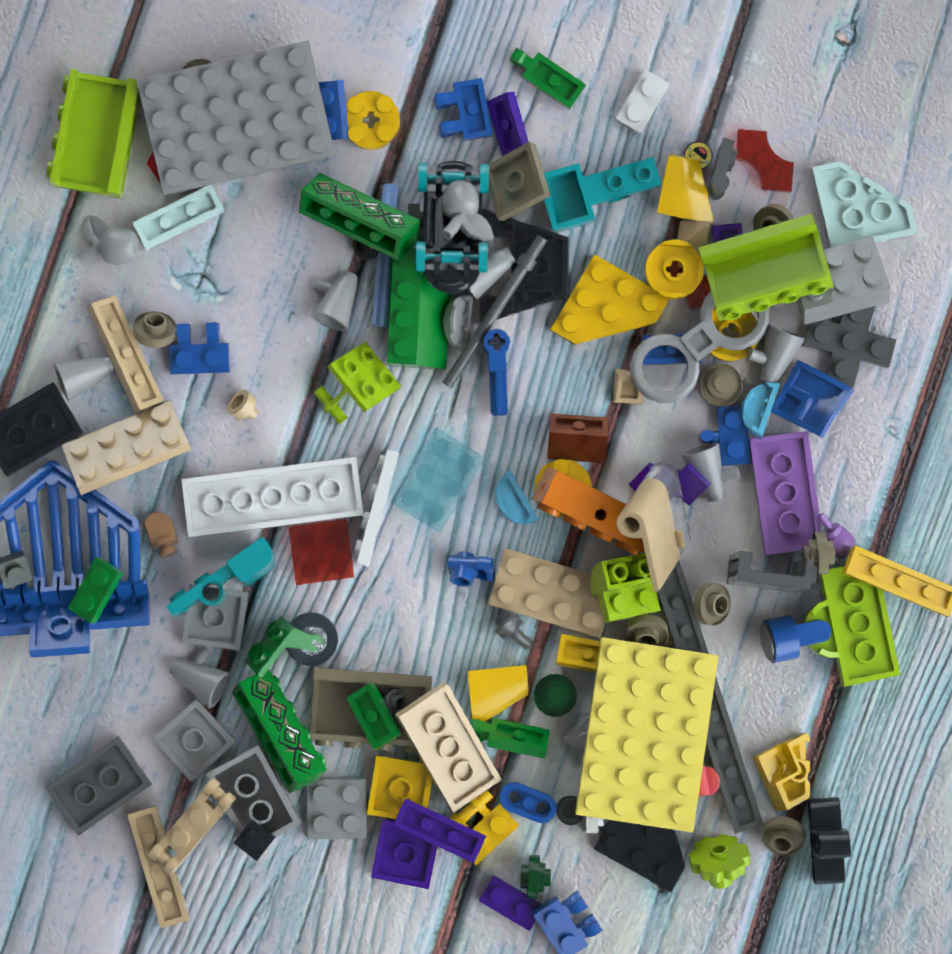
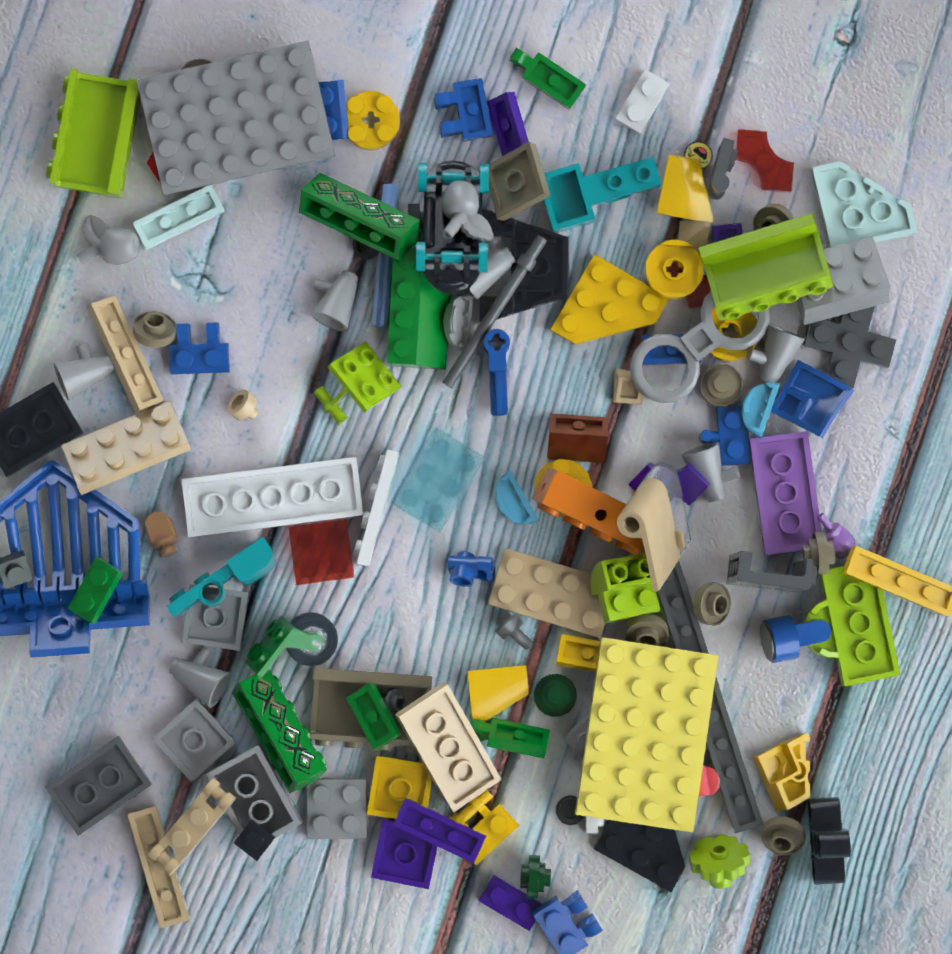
blue plate [499,782,557,823] -> none

